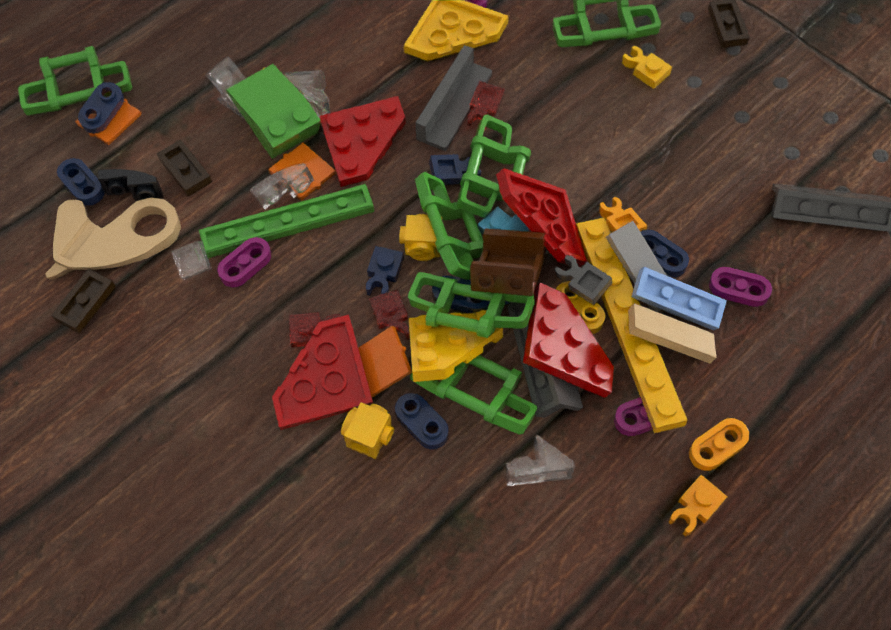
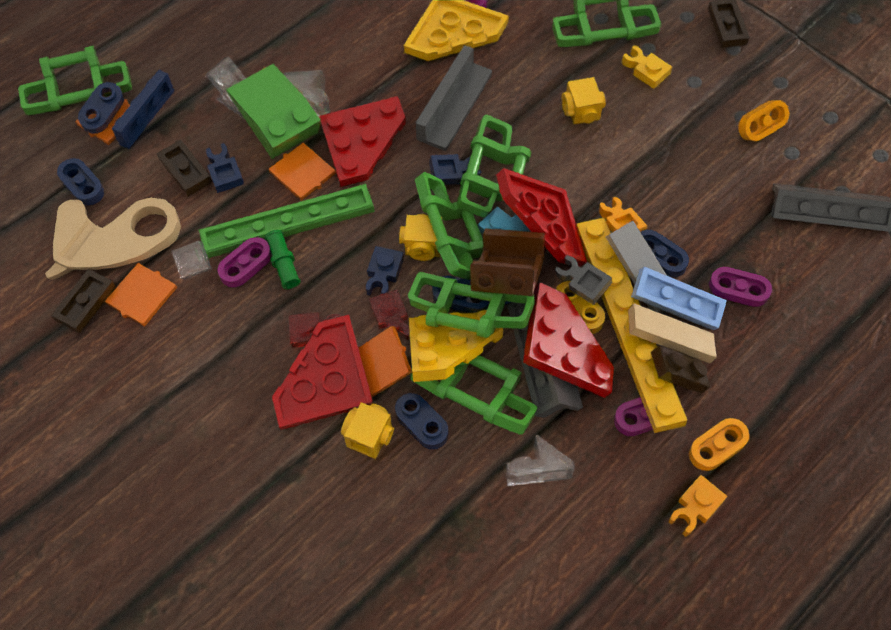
black slope [98,169,164,201] -> none
clear slope [250,163,314,209] -> none
clear red plate [467,81,505,131] -> none
none -> orange piece [105,263,177,327]
none -> dark blue plate [112,70,174,149]
none -> dark blue plate [206,143,244,193]
none -> green pin [265,230,301,290]
none -> yellow brick [561,77,606,125]
none -> dark brown plate [651,345,711,394]
none -> light orange plate [738,100,789,141]

